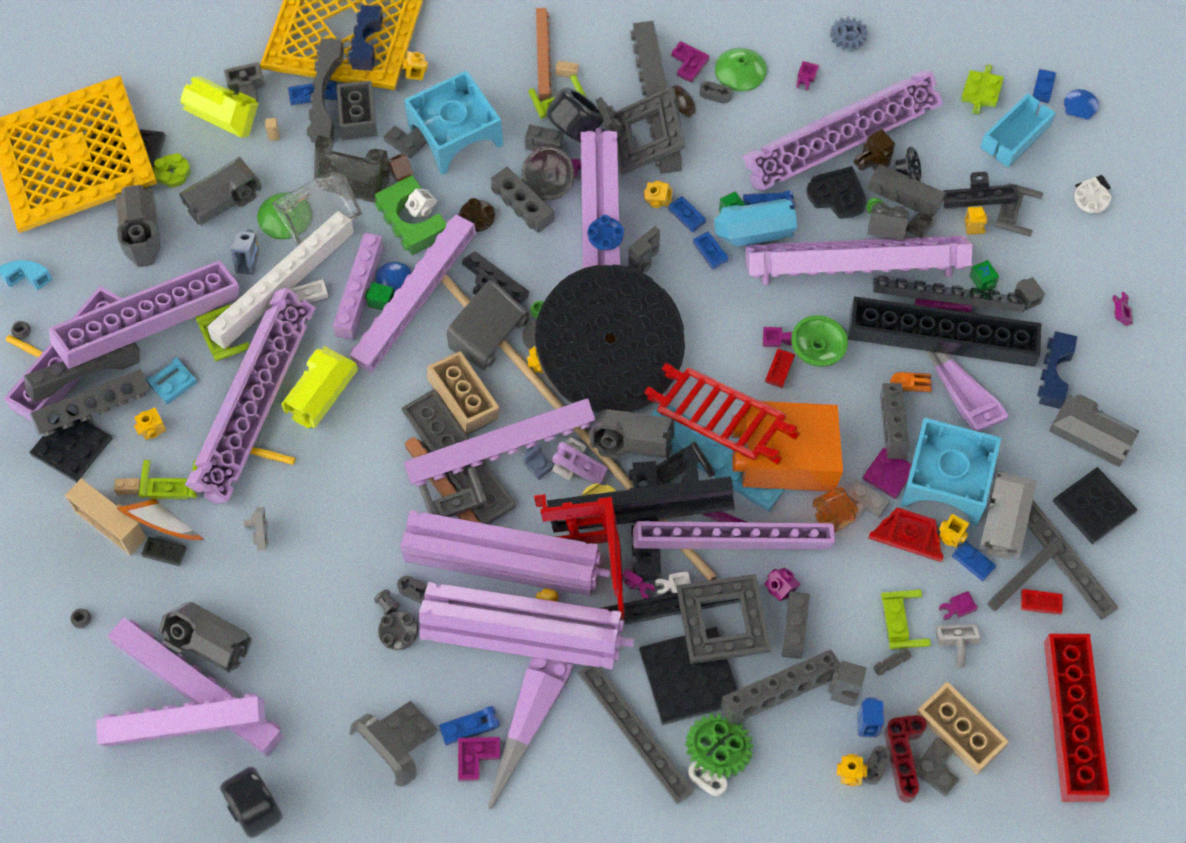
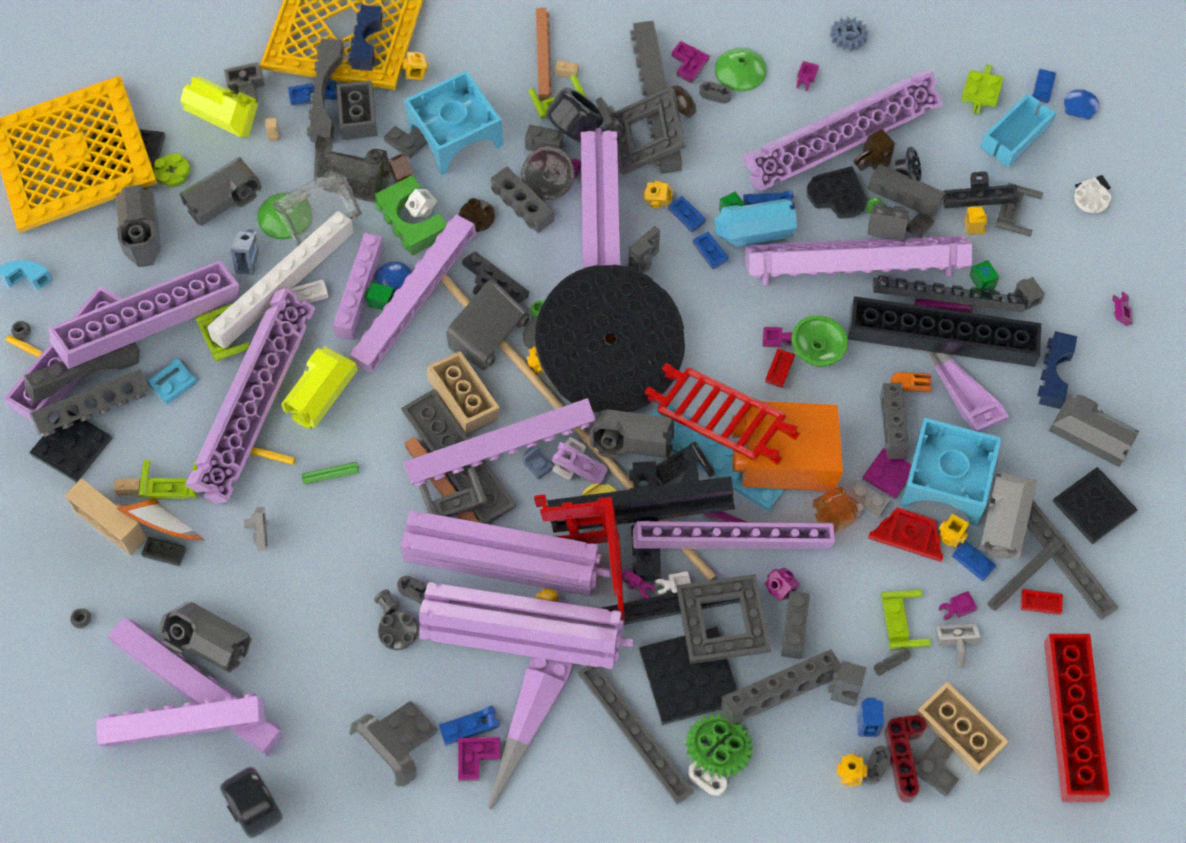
yellow brick [134,407,167,441] -> none
blue dish [587,215,624,251] -> none
none -> bright green axle [302,462,359,484]

